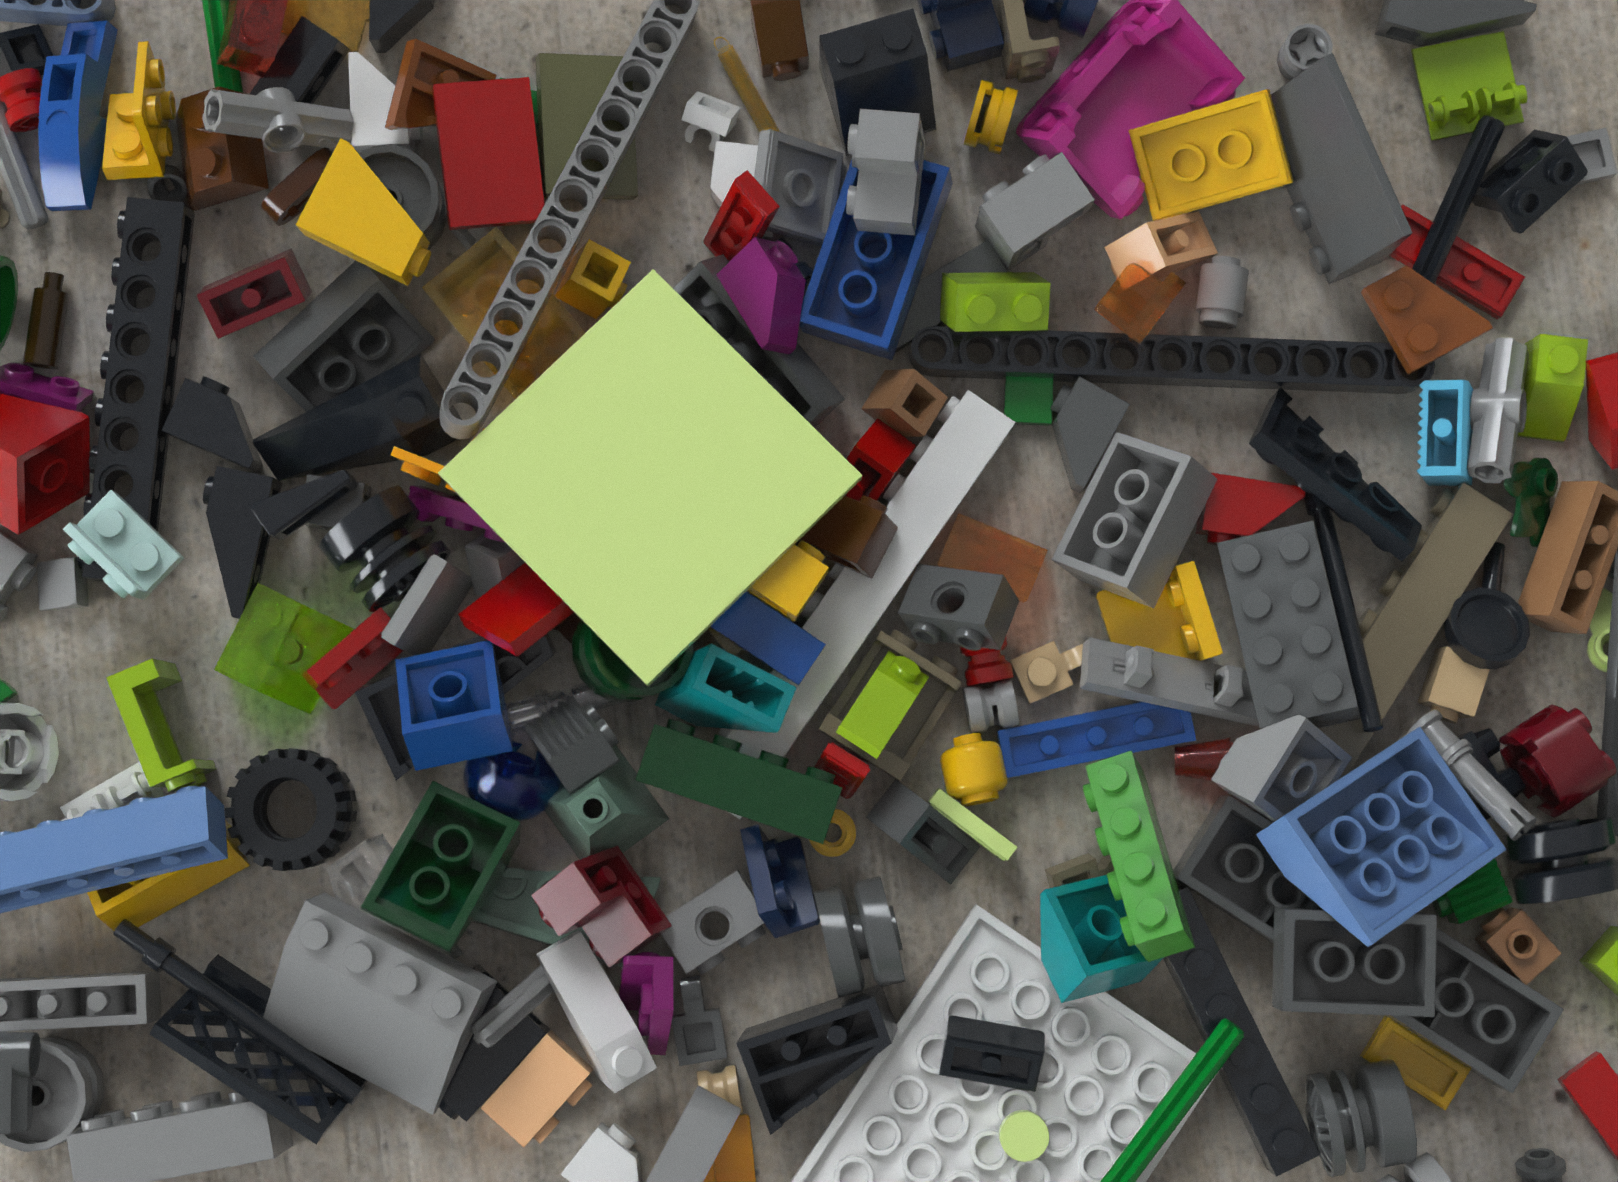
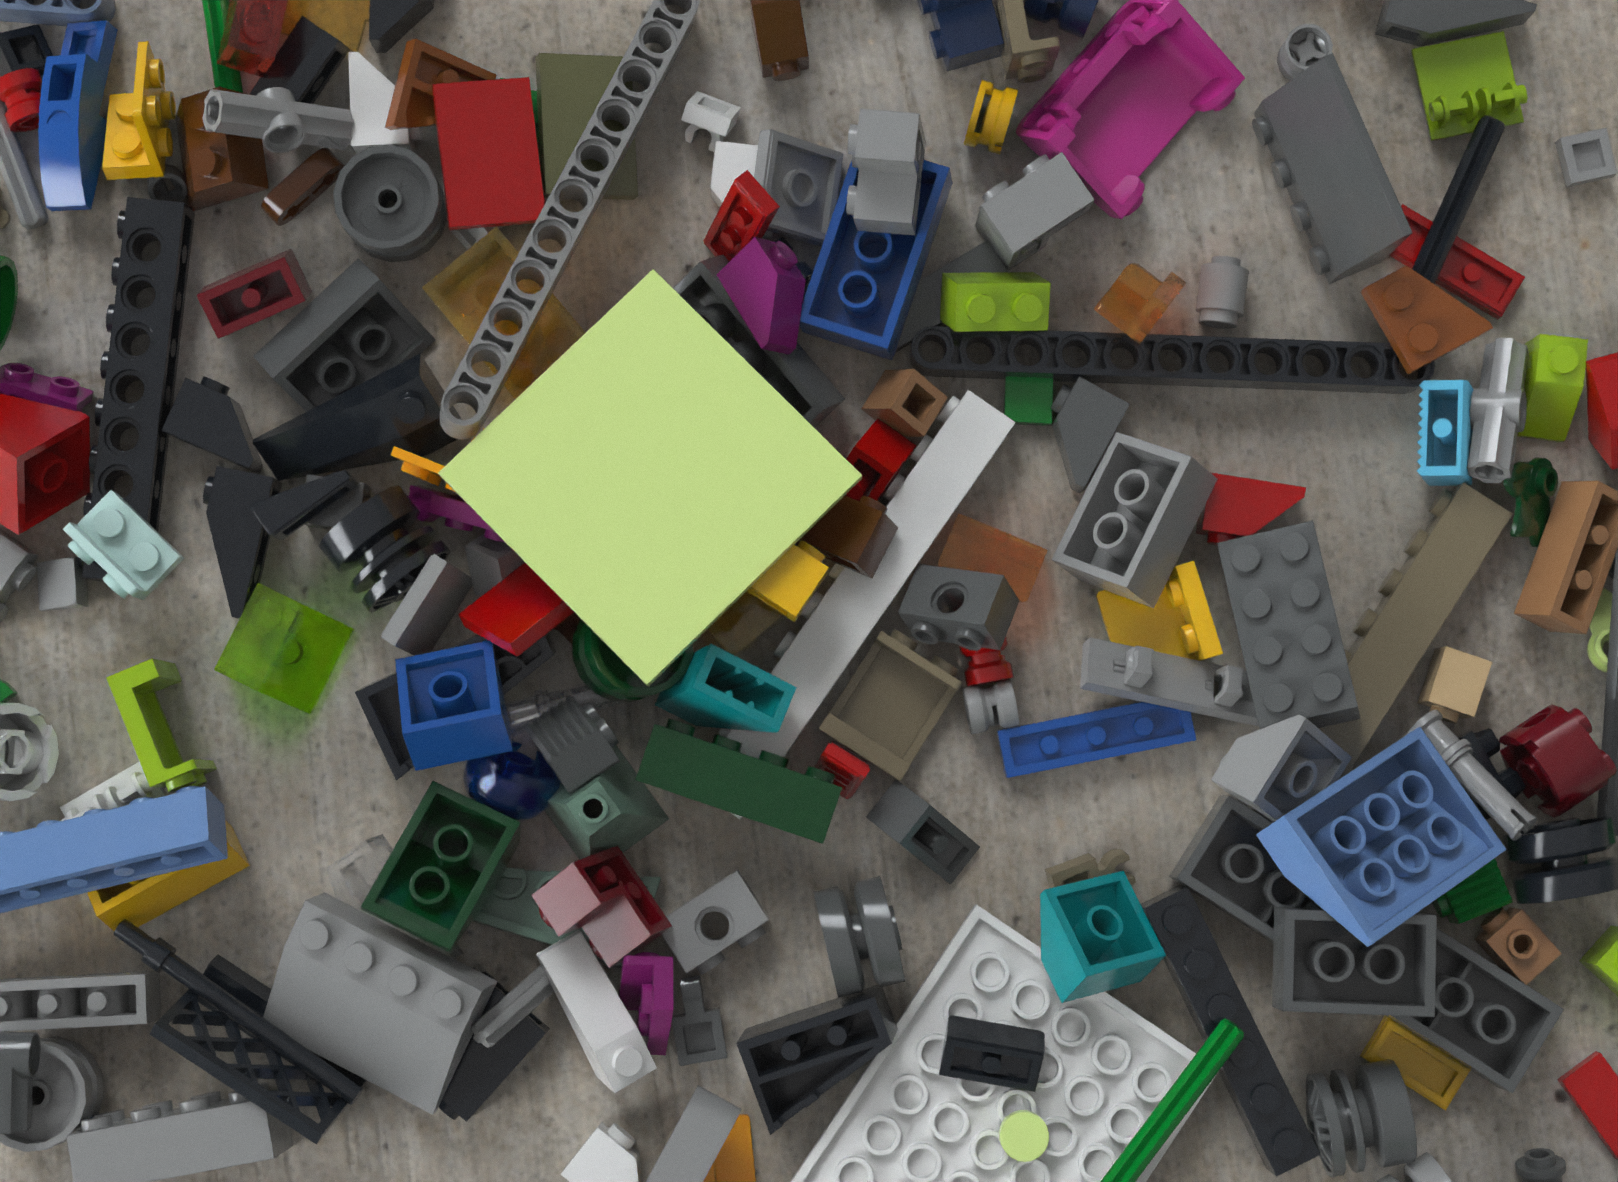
dark brown cylinder [23,272,69,370] -> none
black tyre [225,748,357,871] -> none
yellow slope [296,138,431,286] -> none
red bracket [301,607,404,710] -> none
light nougat brick [481,1030,593,1147] -> none
yellow brick [554,239,631,319] -> none
tan wheel [697,1065,743,1114] -> none
blue tile [710,591,826,686] -> none
yellow piece [714,37,779,132] -> none
dark blue bracket [740,824,820,938] -> none
yellow plate [809,809,856,857] -> none
black slope [819,8,936,156] -> none
lime slope [836,651,929,759] -> none
yellowish green tile [927,788,1018,861] -> none
yellow head [940,733,1008,807] -> none
tan plate [1010,641,1083,704] -> none
bright green brick [1083,751,1195,962] -> none
light nougat slope [1104,211,1218,290] -> none
yellow tile [1129,89,1294,221] -> none
clear red cone [1174,737,1234,782] -> none
black wing [1249,387,1422,561] -> none
black bar [1304,492,1383,732] -> none
black piece [1444,542,1530,670] -> none
black bracket [1472,129,1588,234] -> none

